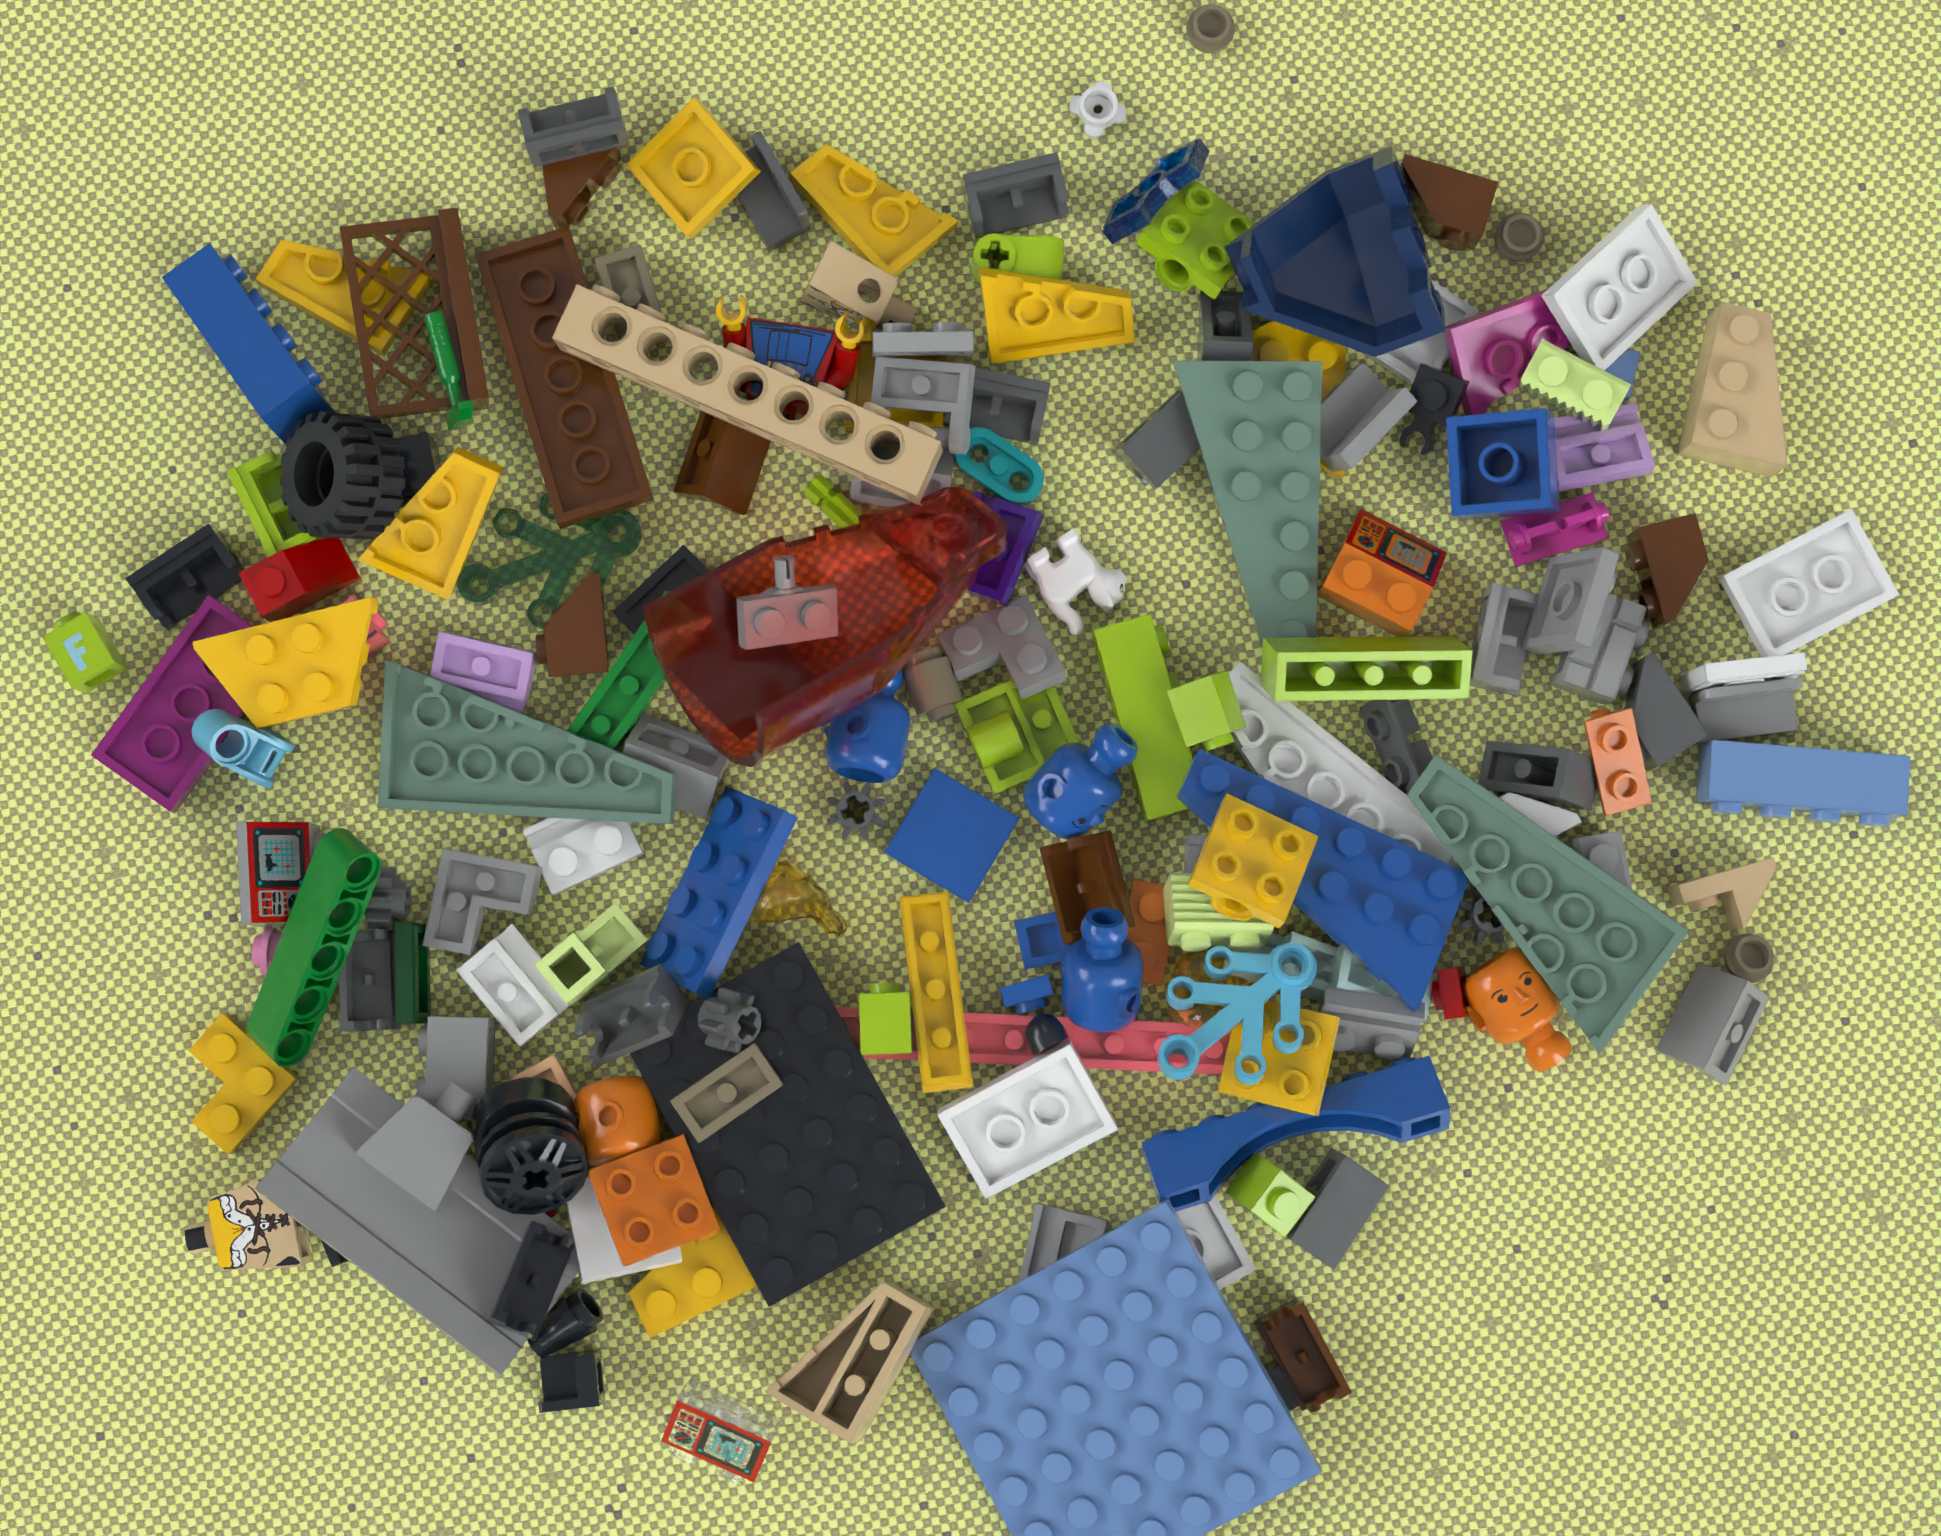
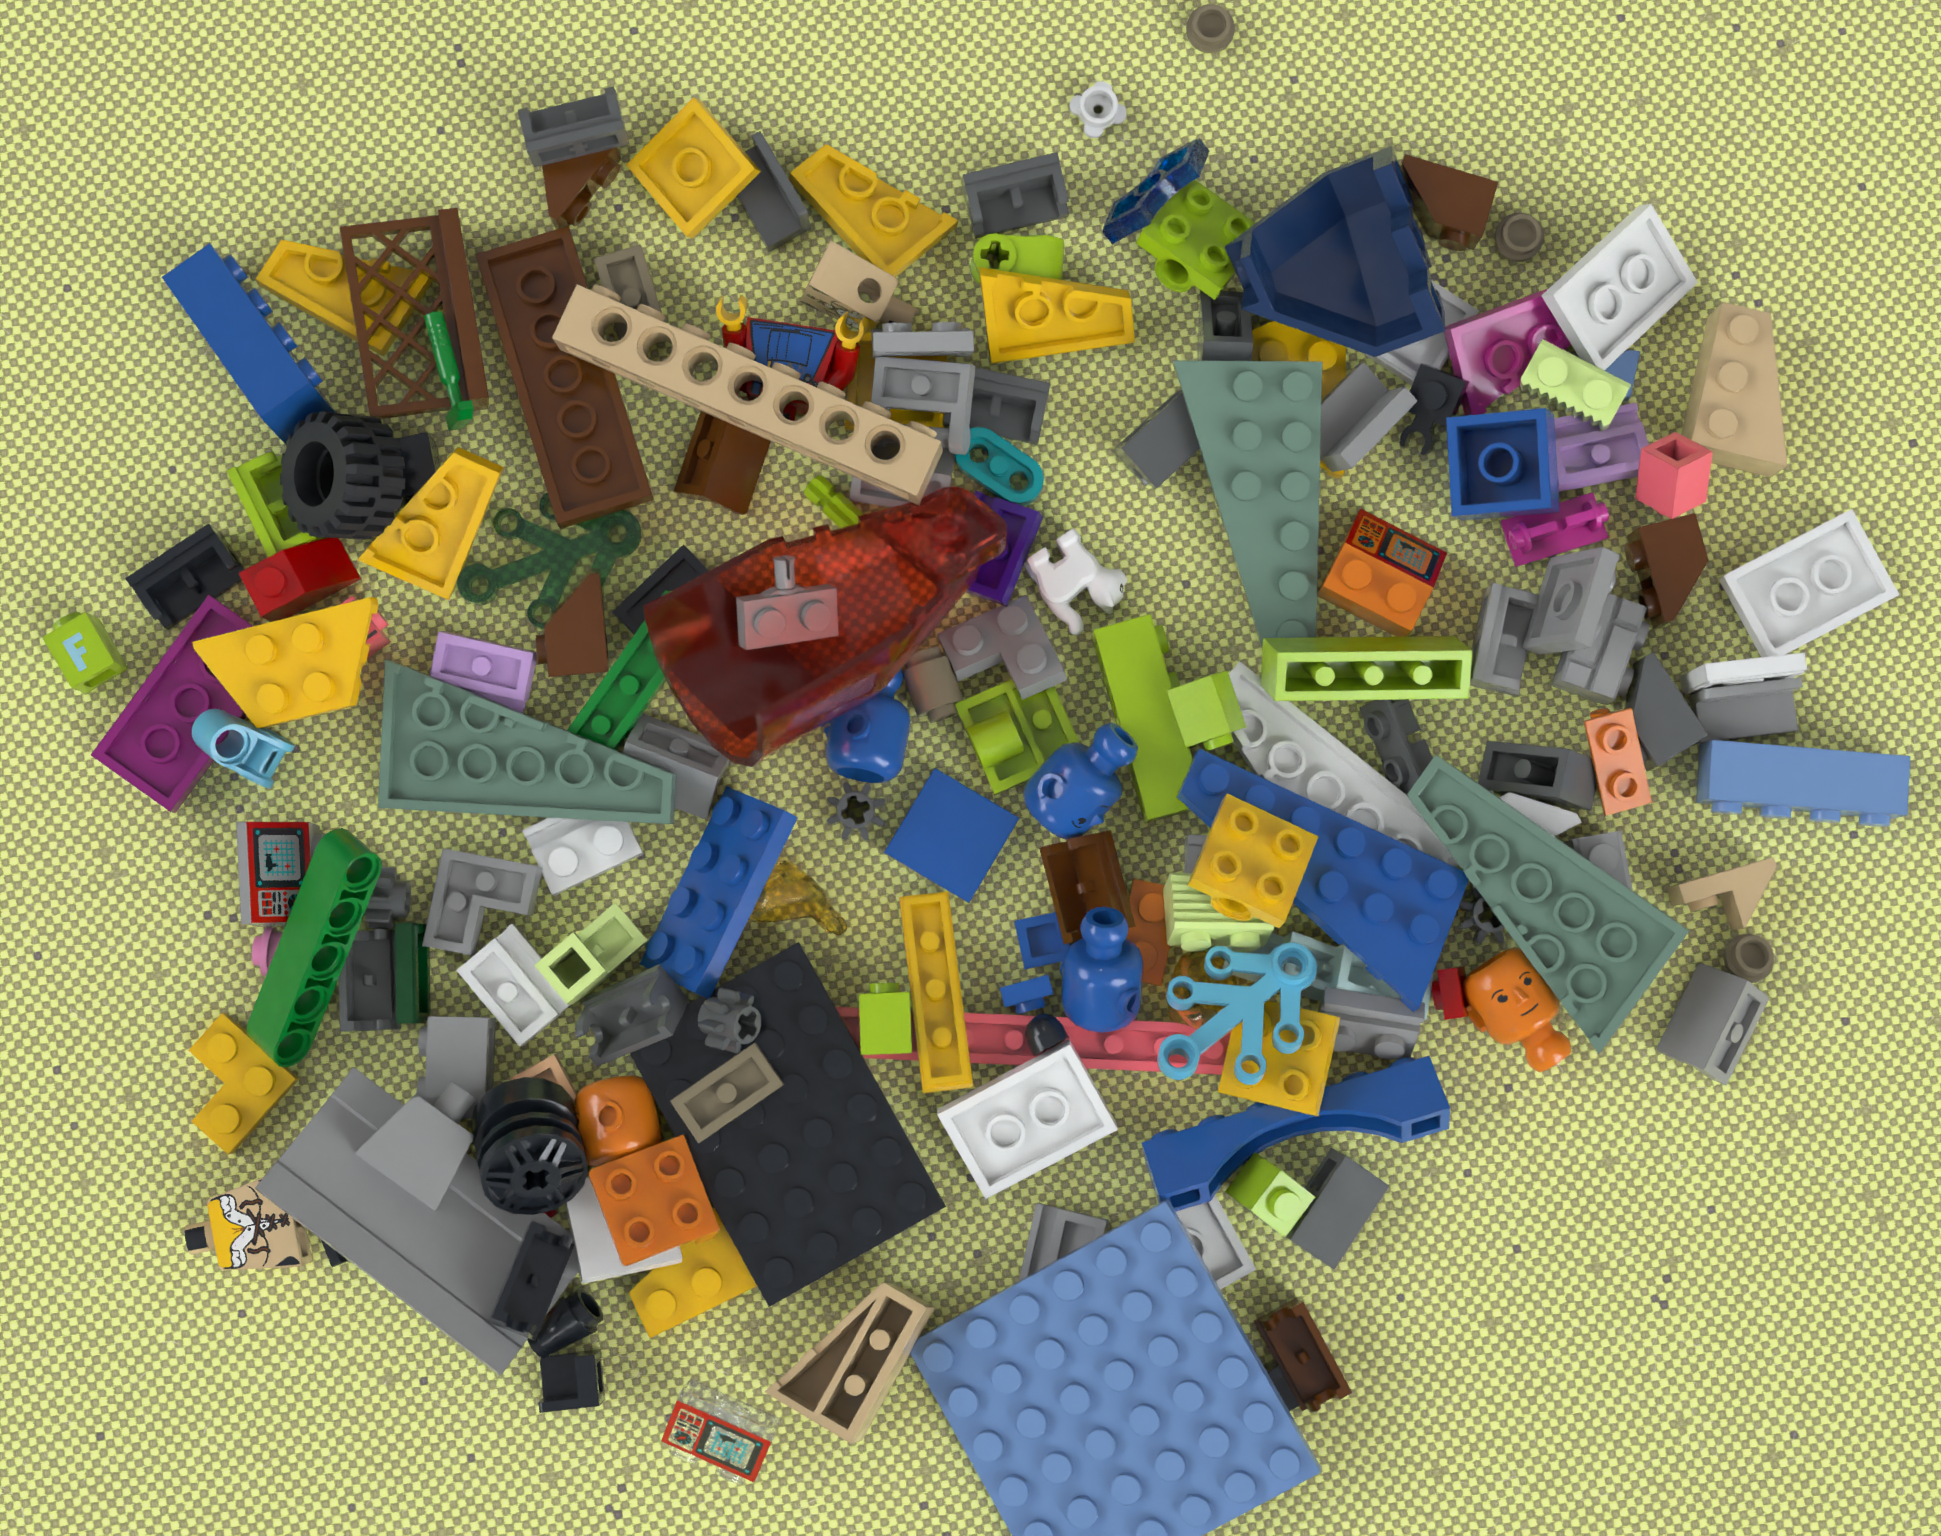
none -> coral brick [1635,432,1713,519]

